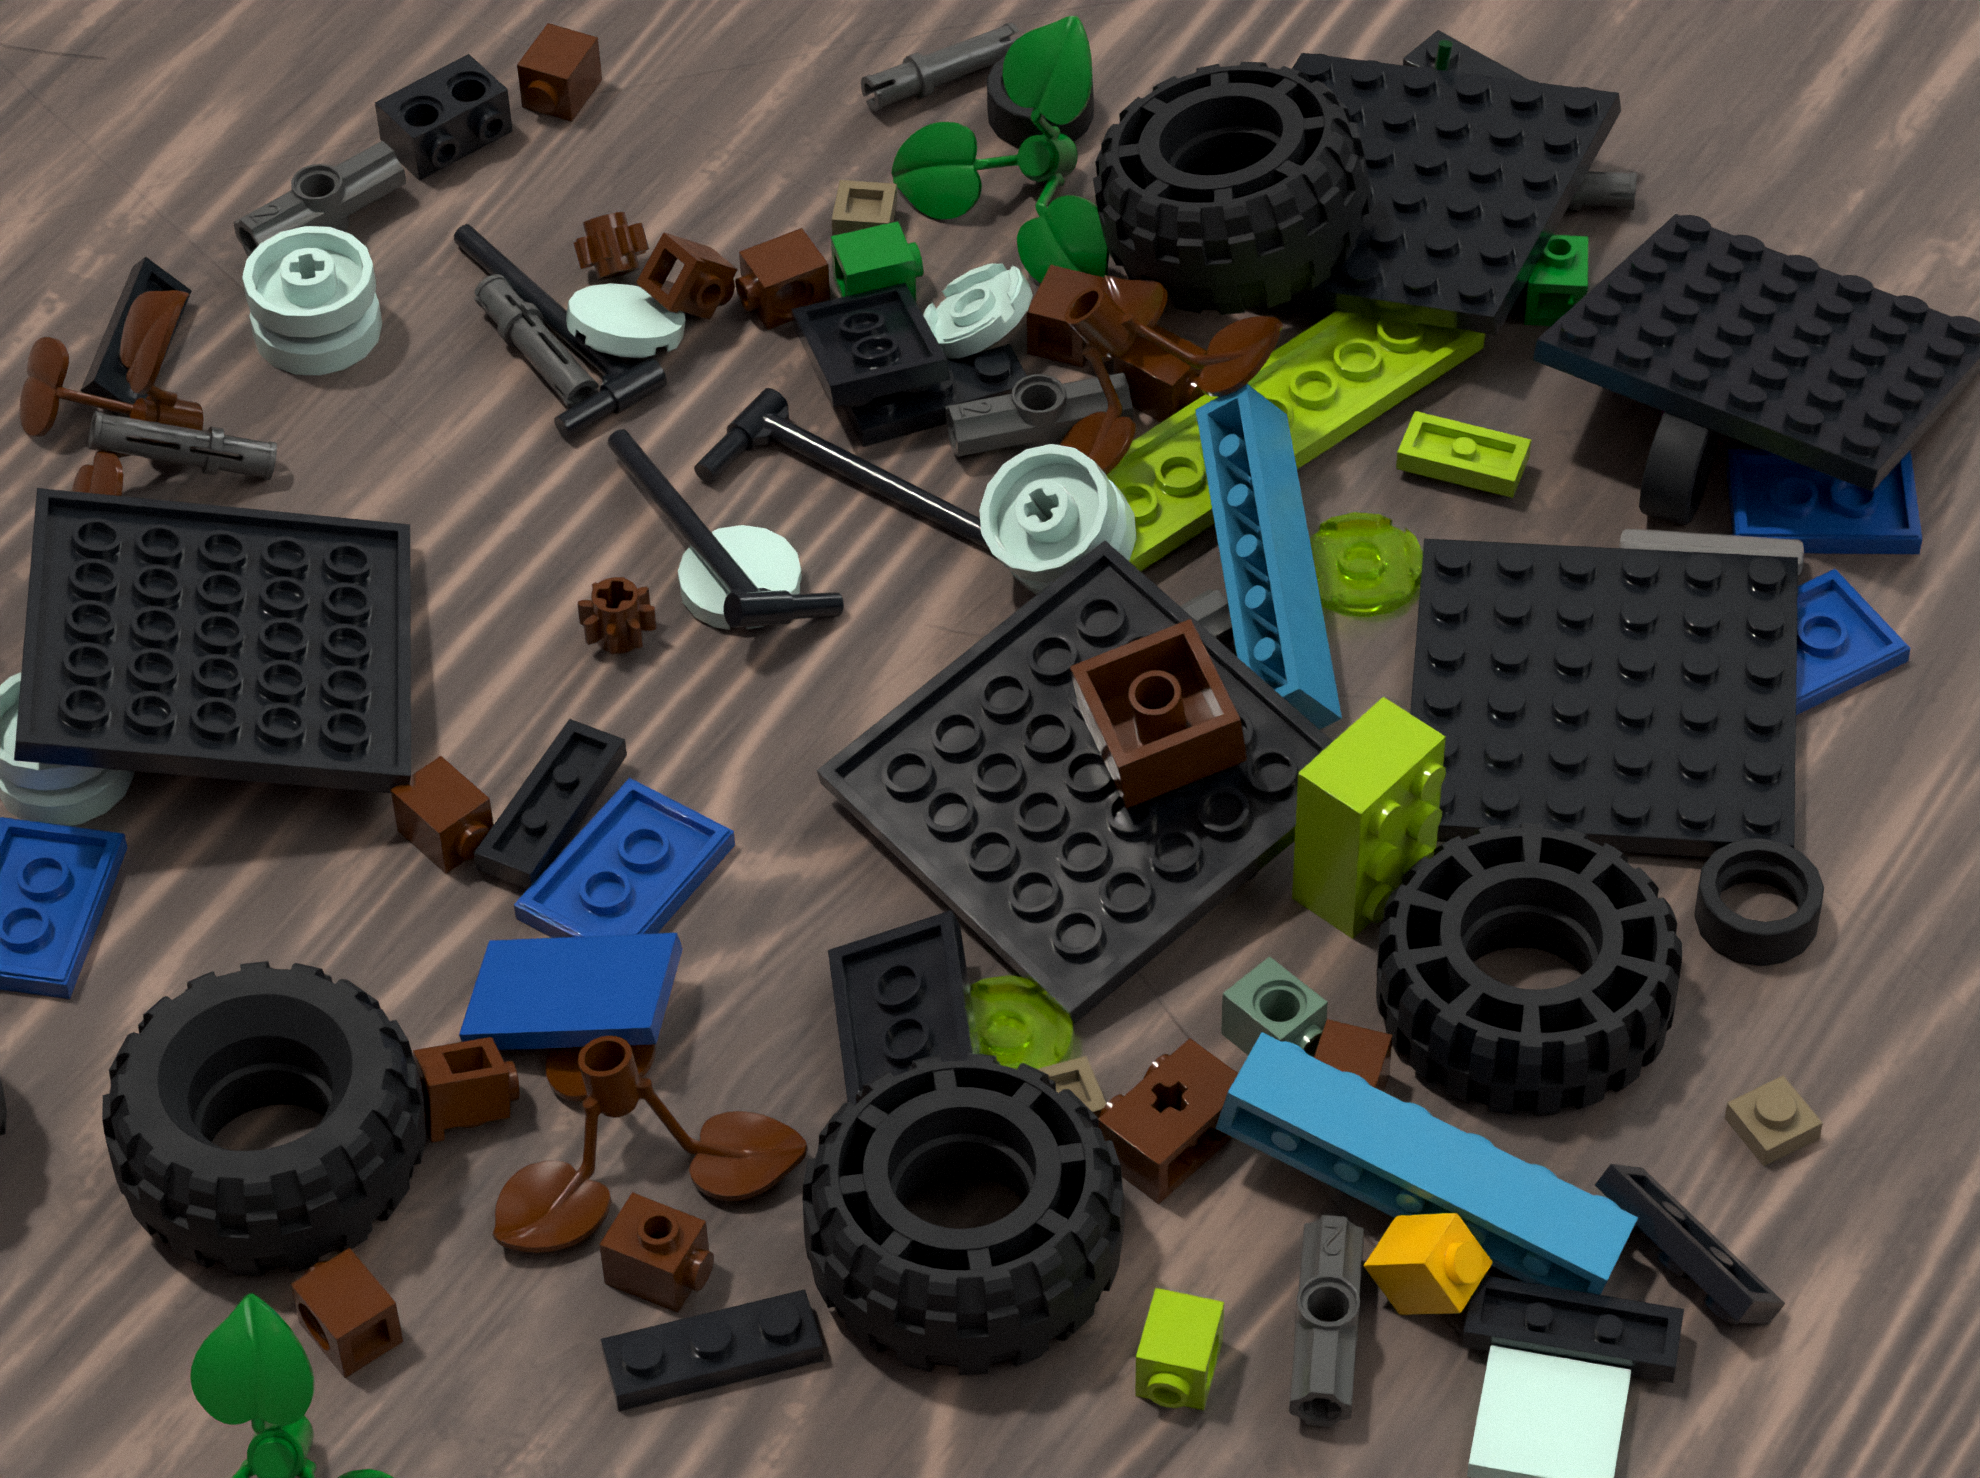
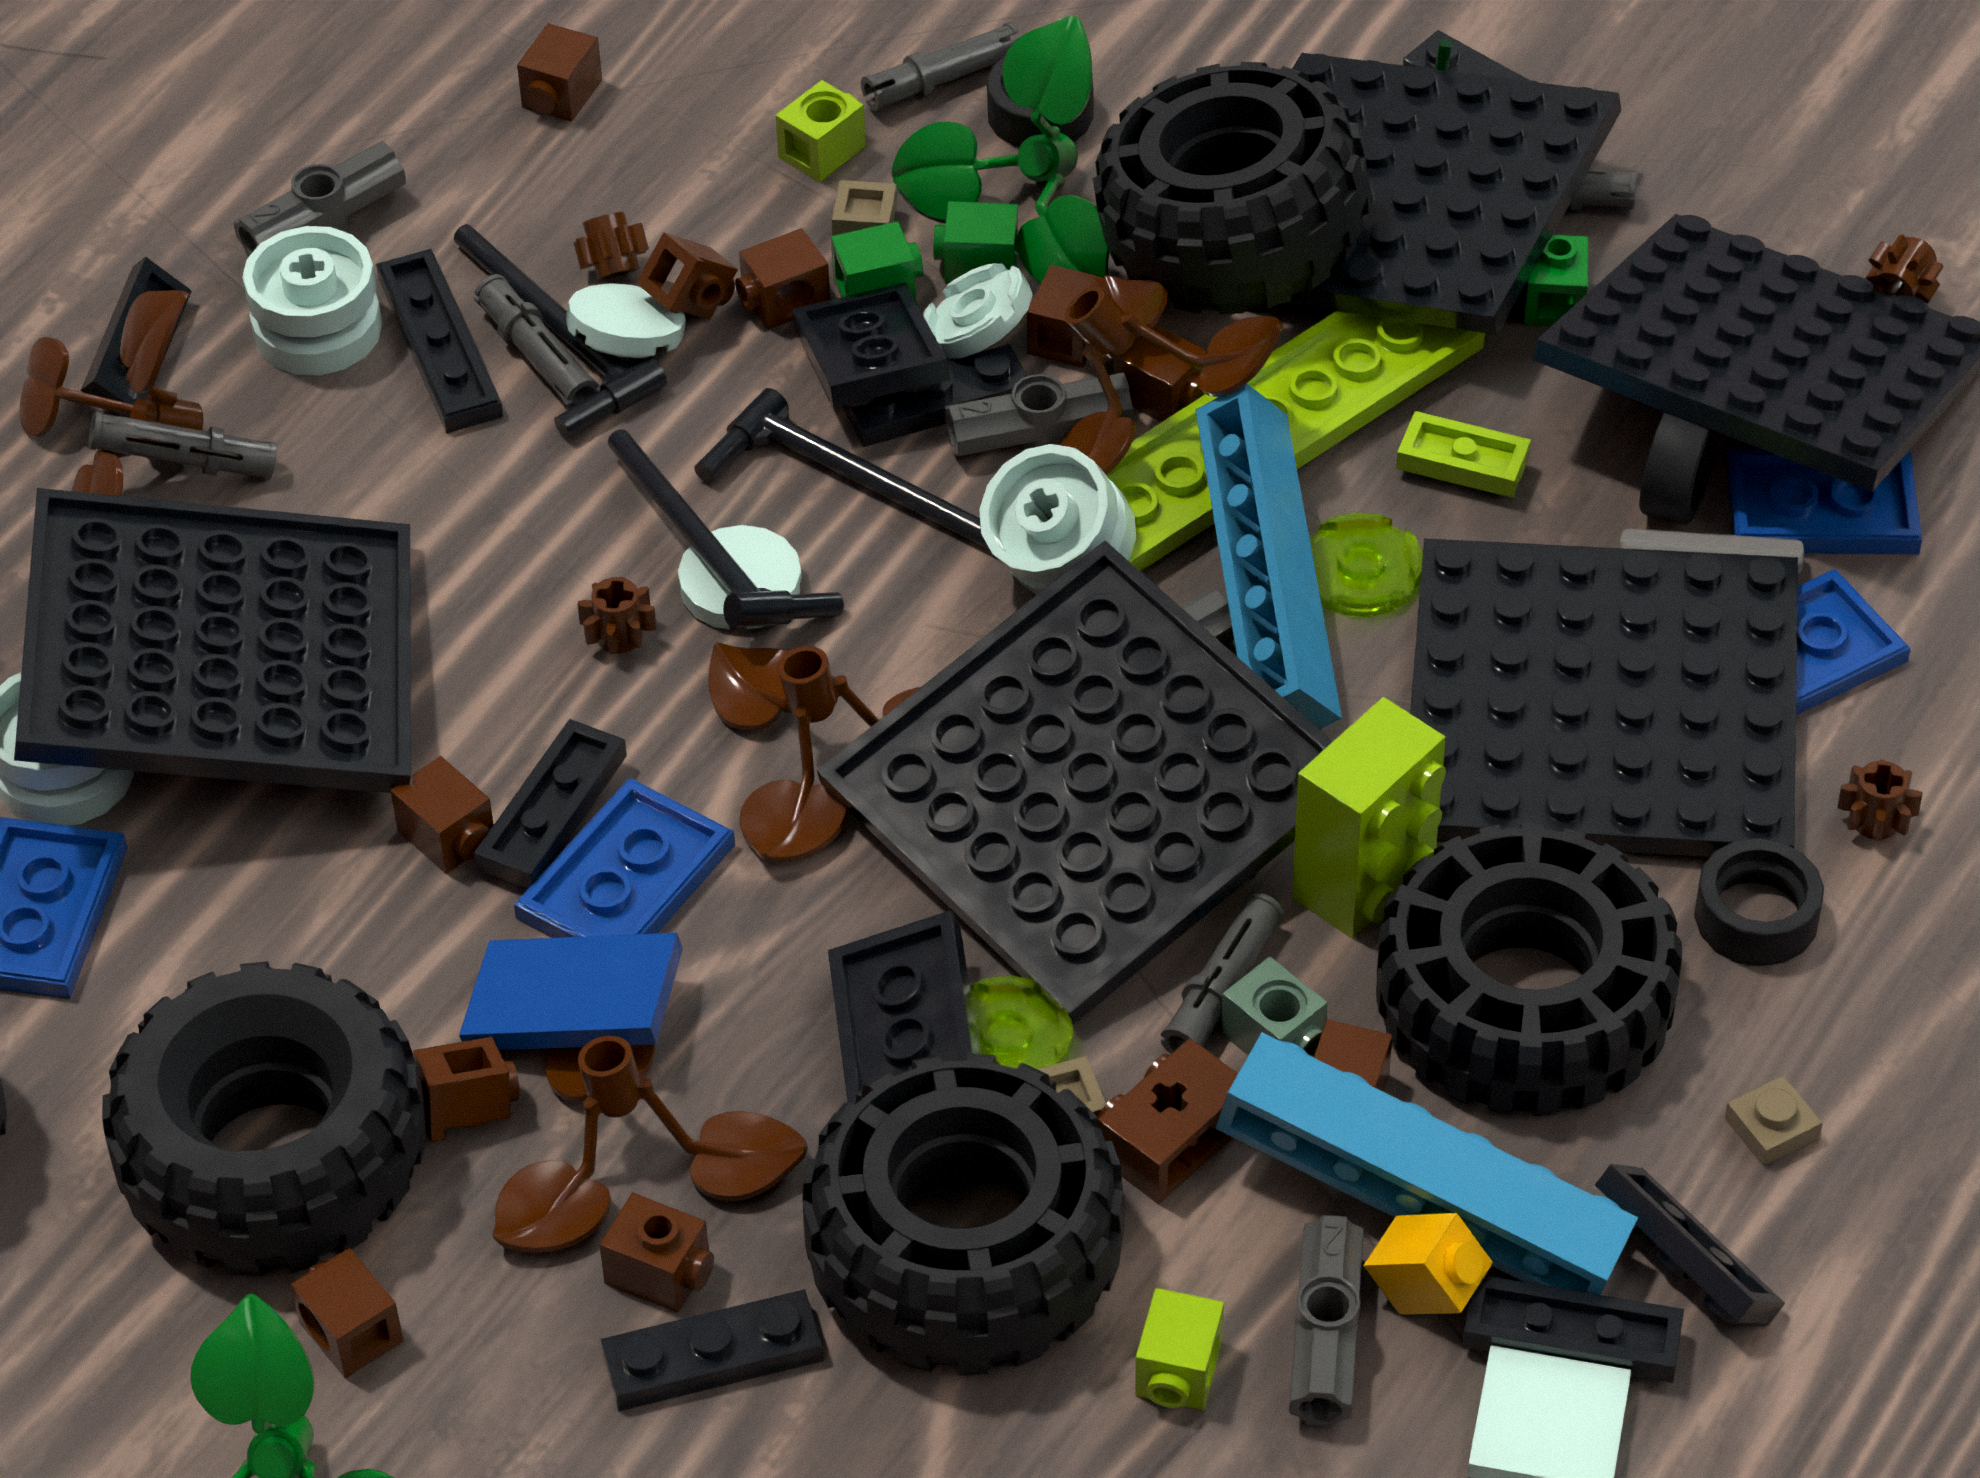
black brick [375,54,513,181] -> none
reddish brown brick [1070,619,1247,809] -> none
none -> black tile [376,249,503,434]
none -> reddish brown plant [708,642,921,862]
none -> lime brick [775,80,866,182]
none -> green brick [933,201,1018,284]
none -> dark grey pin [1160,892,1284,1054]
none -> reddish brown gear [1837,760,1923,841]
none -> reddish brown gear [1865,235,1944,304]

